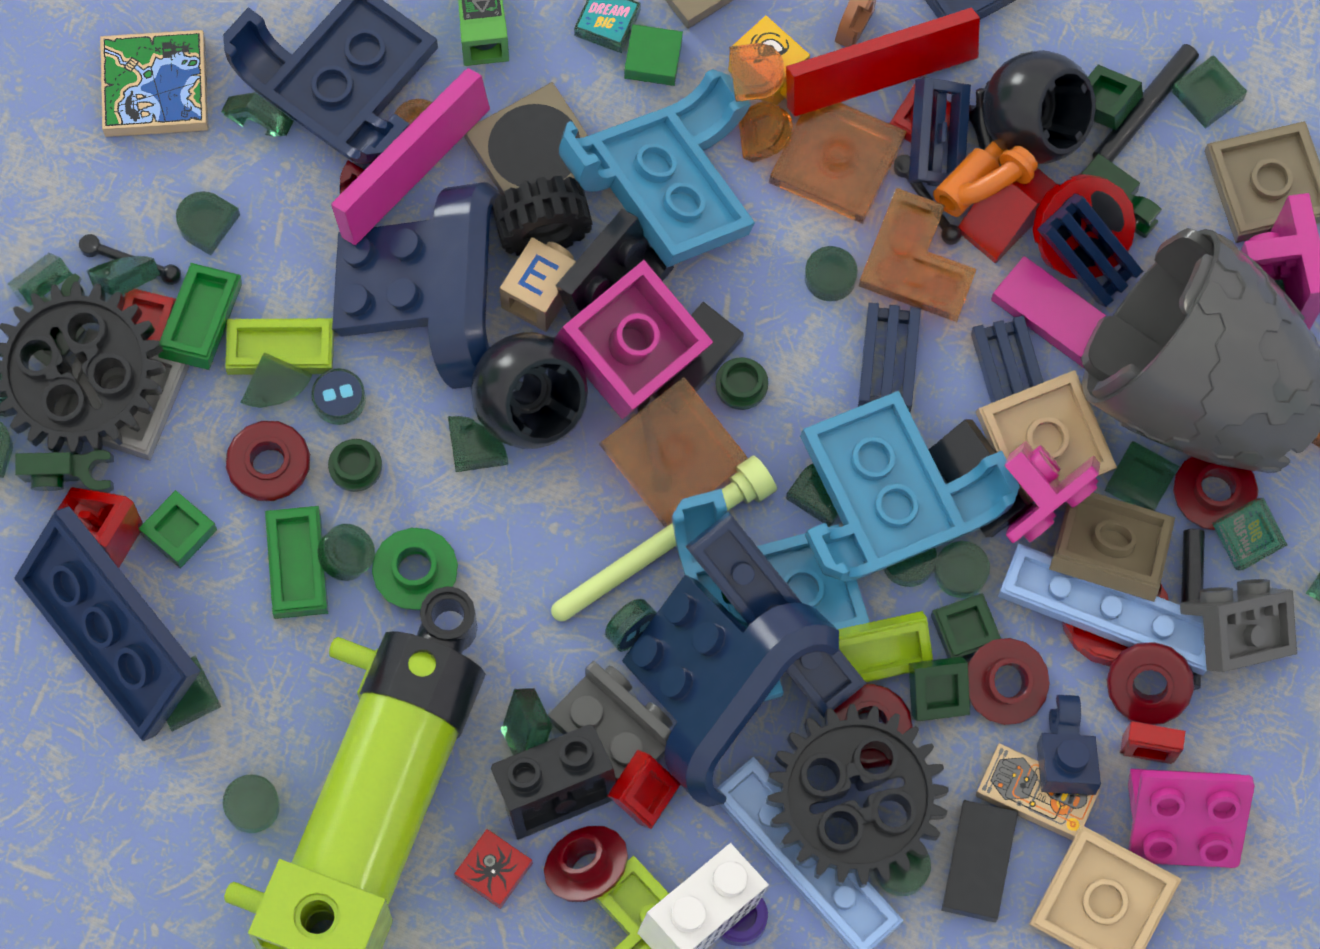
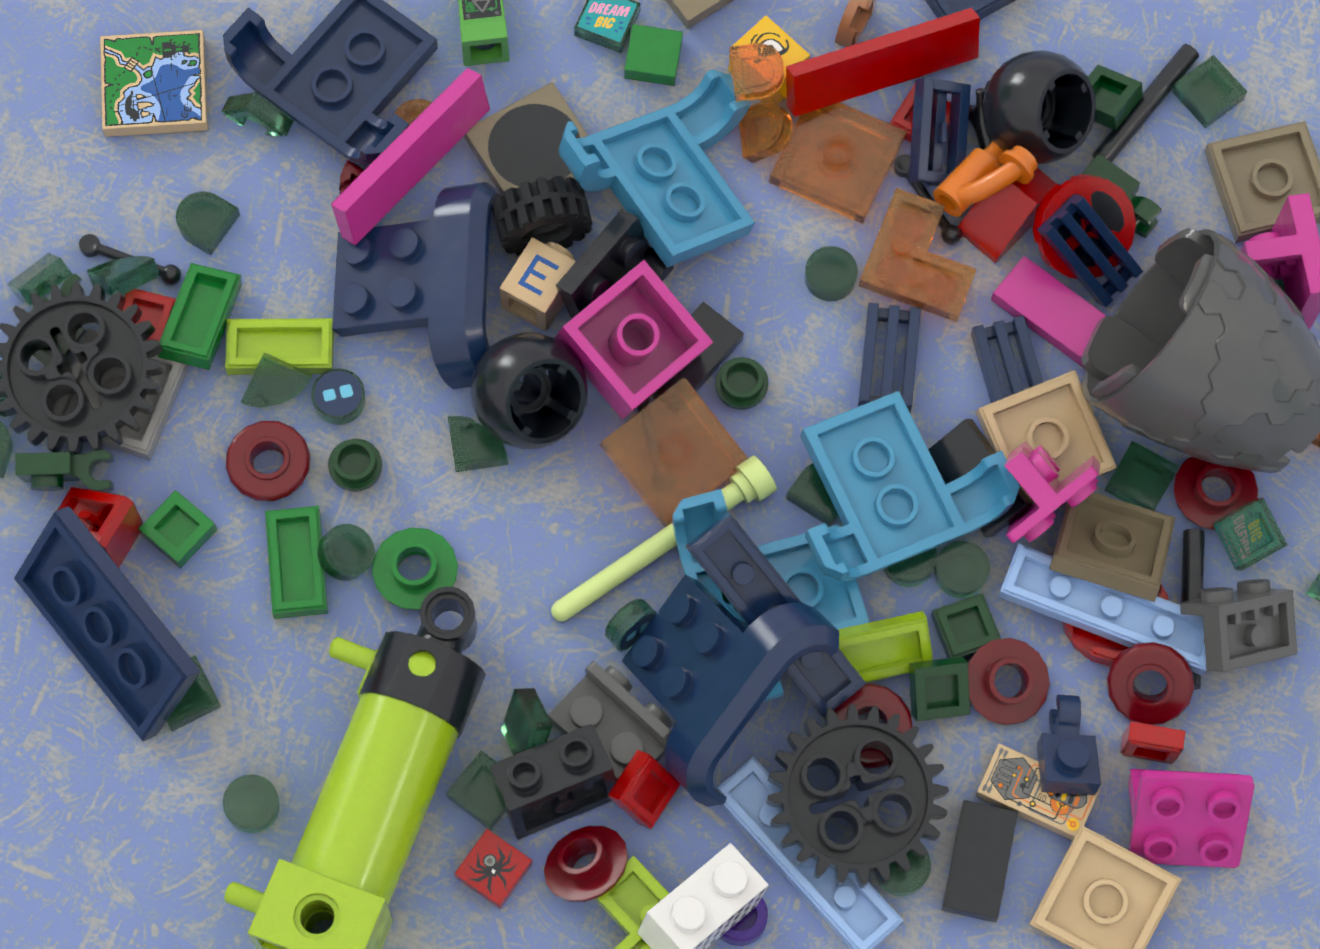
none -> clear green tile [446,750,506,831]

